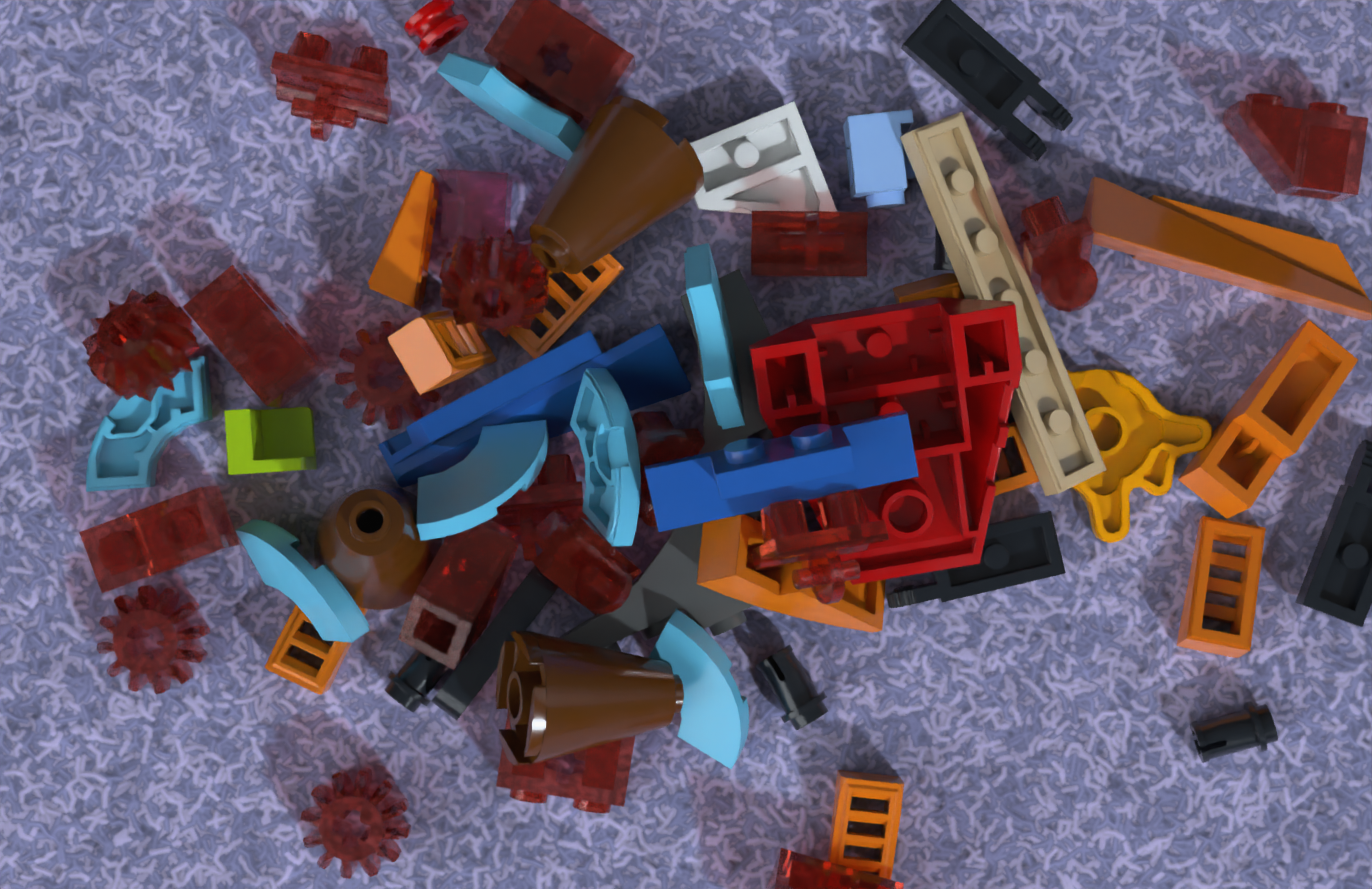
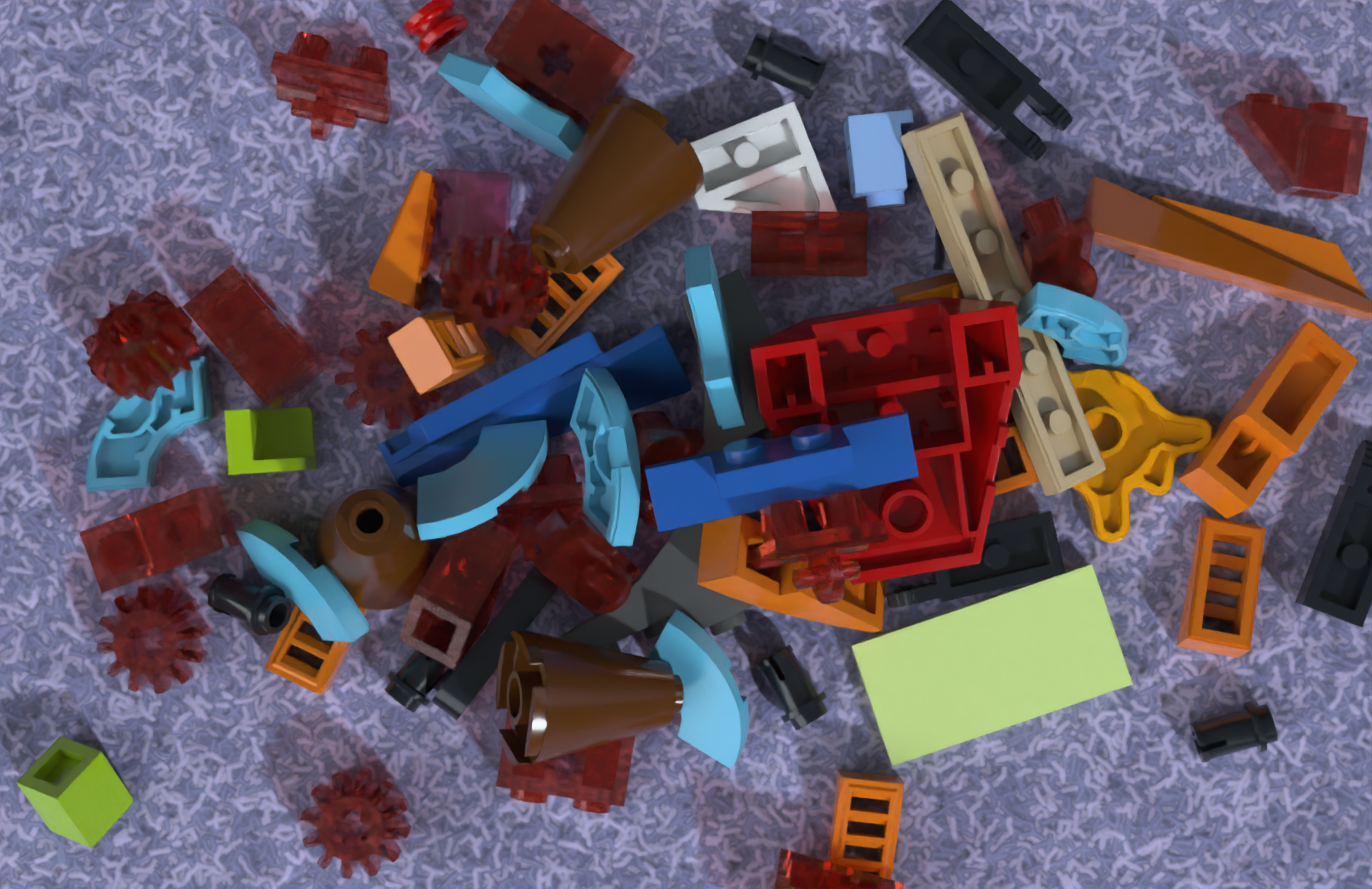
none -> lime panel [16,736,133,848]
none -> black pin [207,573,292,636]
none -> black pin [742,32,827,100]
none -> yellowish green tile [850,563,1133,766]
none -> medium azure tile [1017,282,1129,368]

